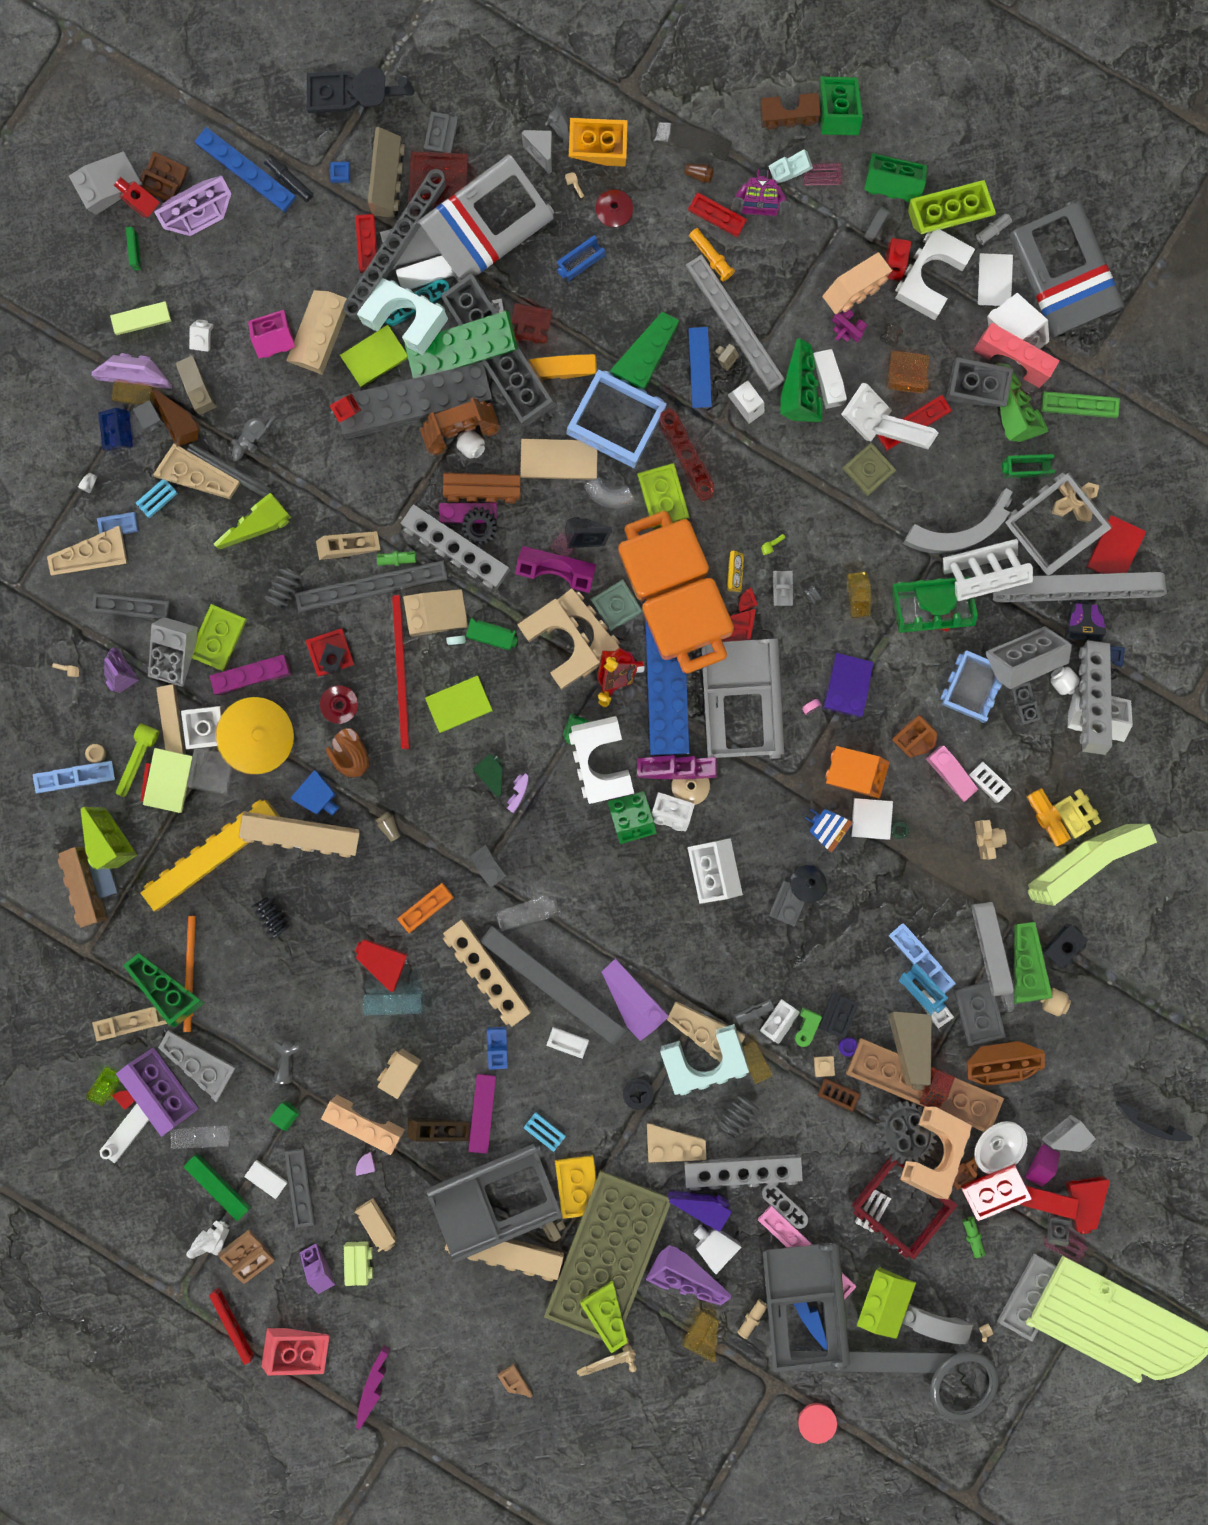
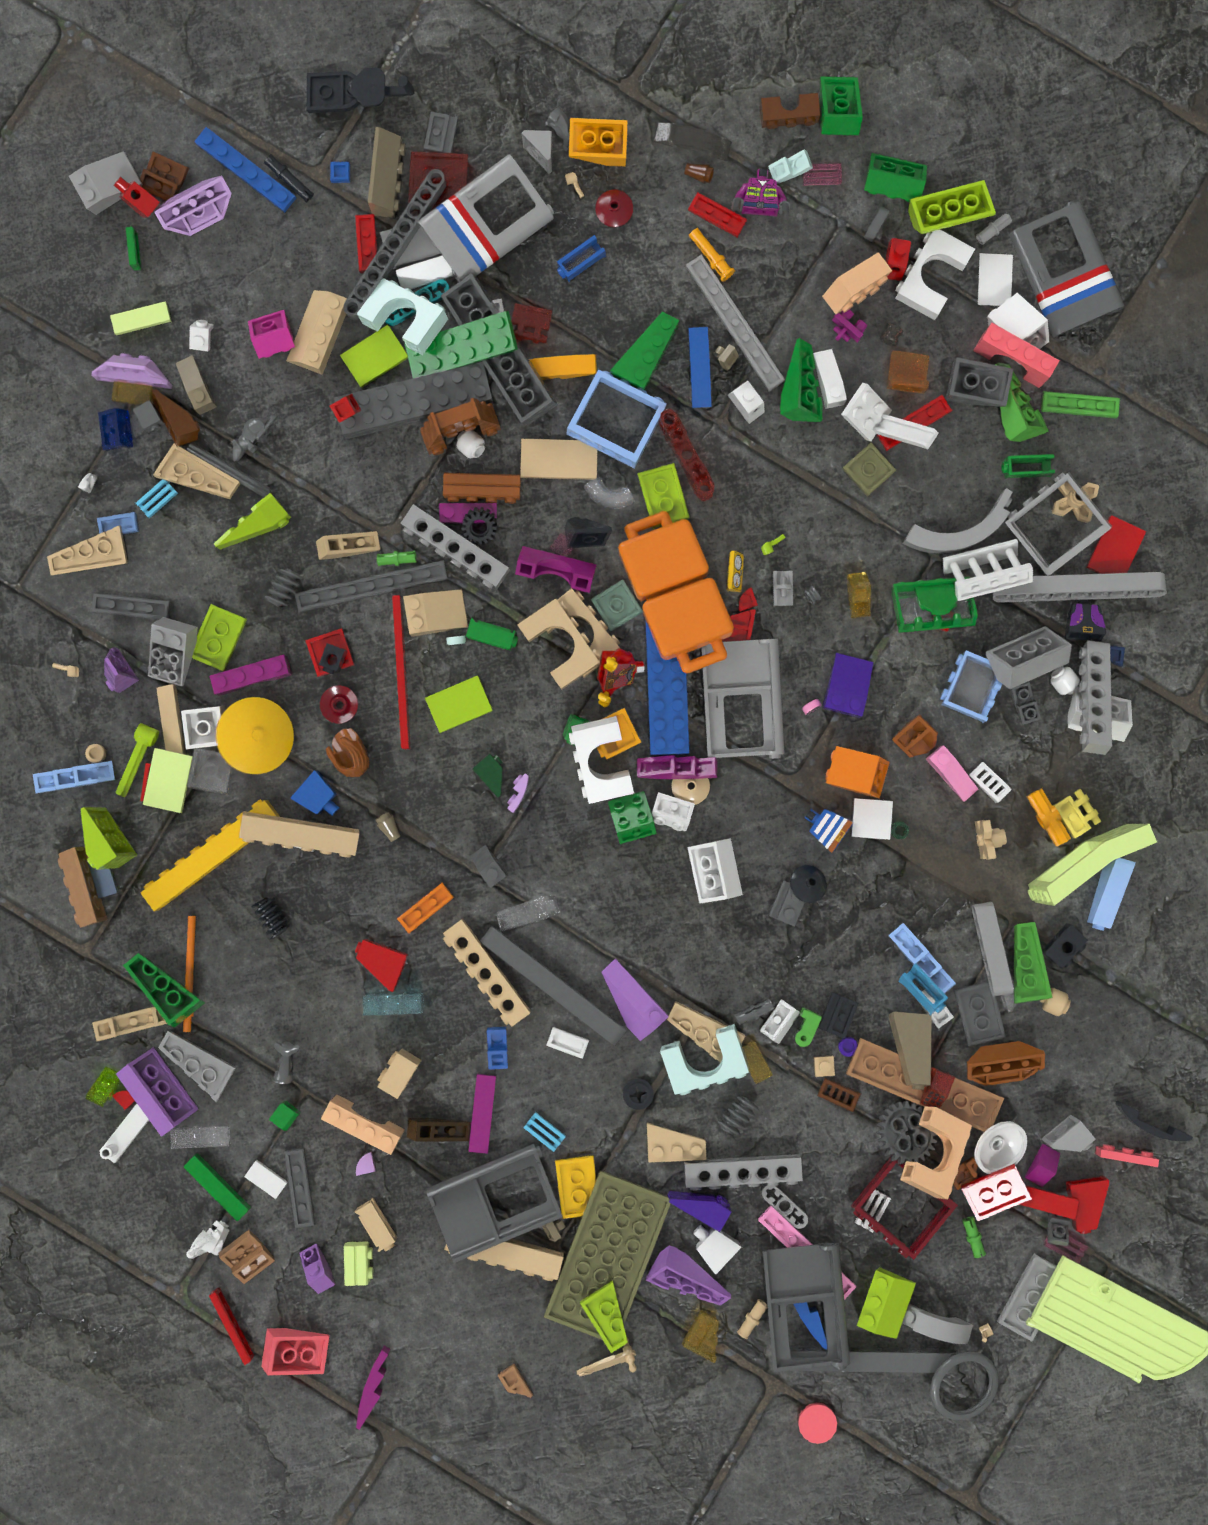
none -> light orange plate [597,708,641,760]
none -> light blue slope [1087,858,1136,931]
none -> coral plate [1095,1144,1159,1167]

